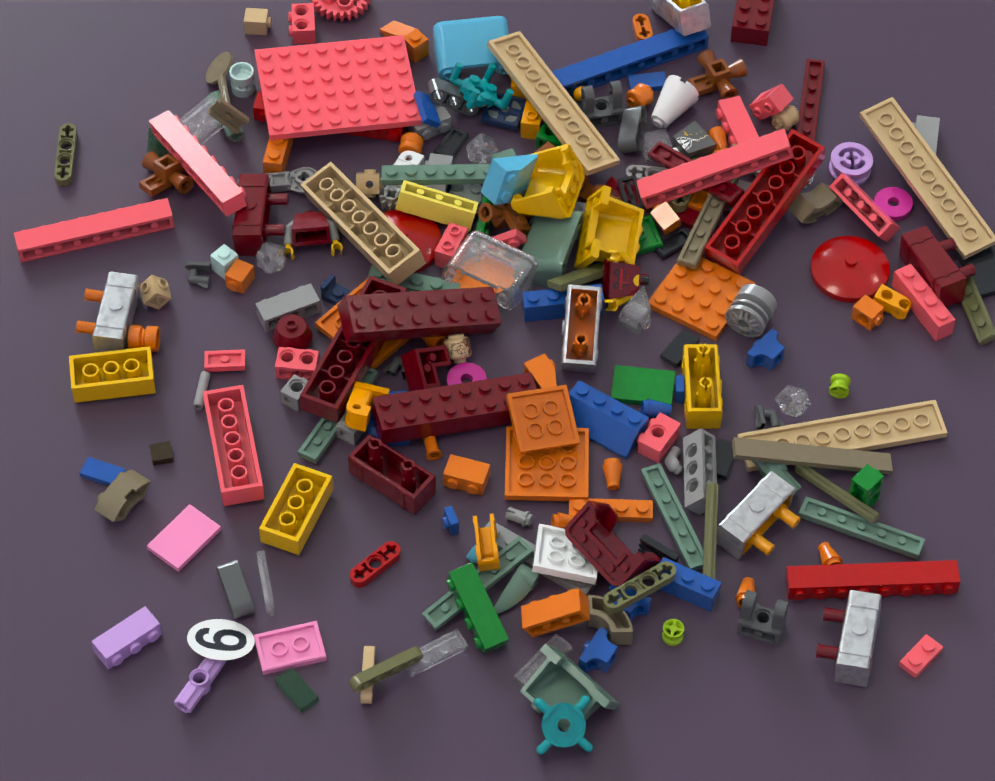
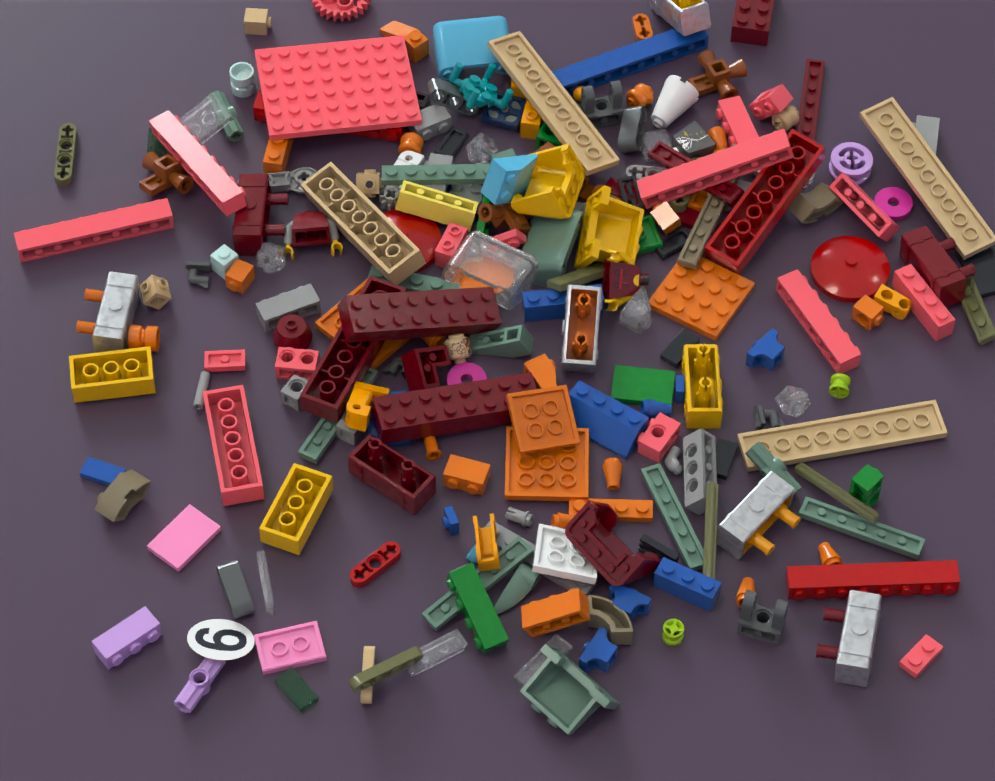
dark brown tile [149,441,174,466] -> none
dark tan piece [206,51,250,134] -> none
coral brick [288,3,316,44] -> none
dark blue bracket [320,274,352,306] -> none
blue tile [413,90,441,128] -> none
teal plate [533,695,593,755] -> none
olive beam [603,561,676,614] -> none
blue tile [627,71,666,91] -> none
light grey wheel [725,284,777,338] -> none
dark tan tile [732,437,893,475] -> none
none -> sand green slope [469,324,534,358]
none -> coral brick [776,269,861,374]

